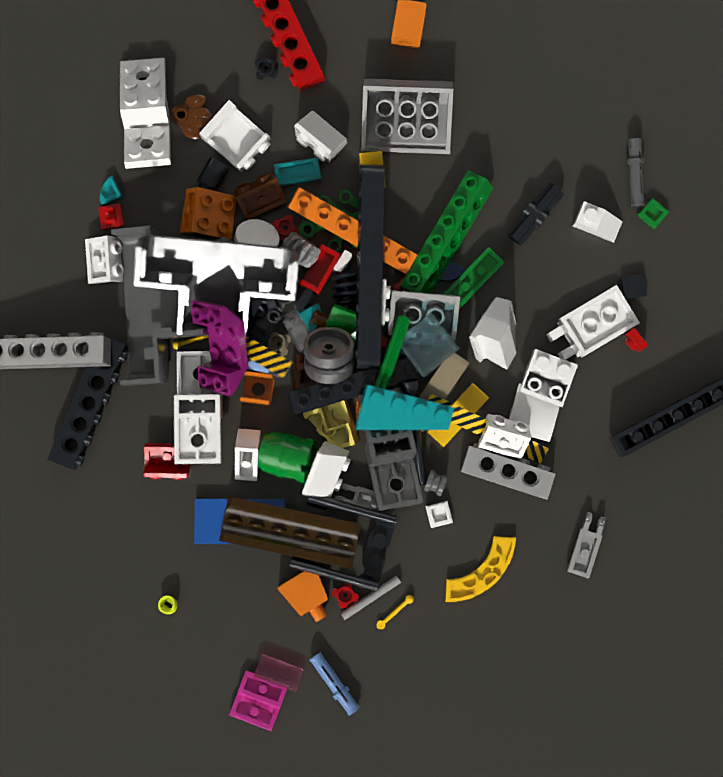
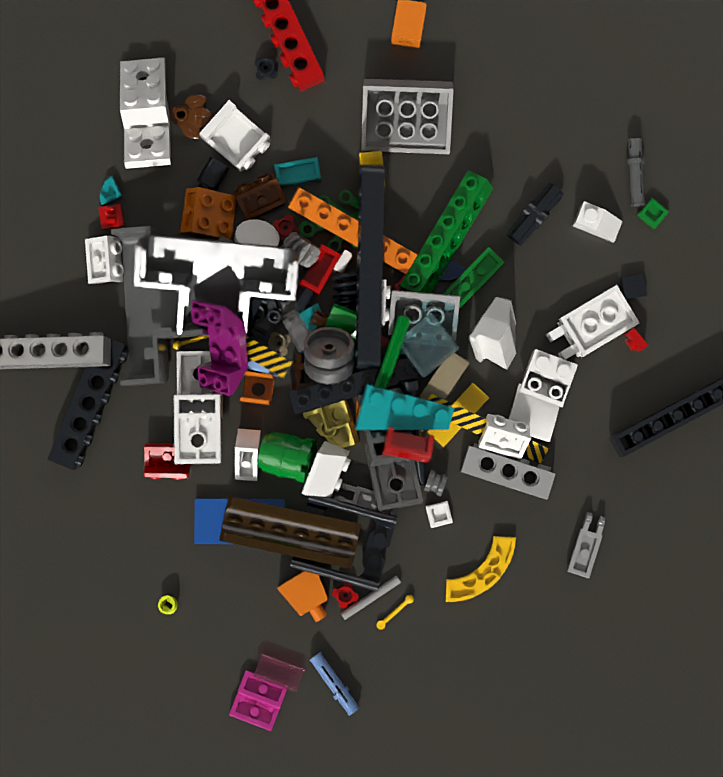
white slope [294,110,347,163] -> none
none -> red panel [382,427,434,463]

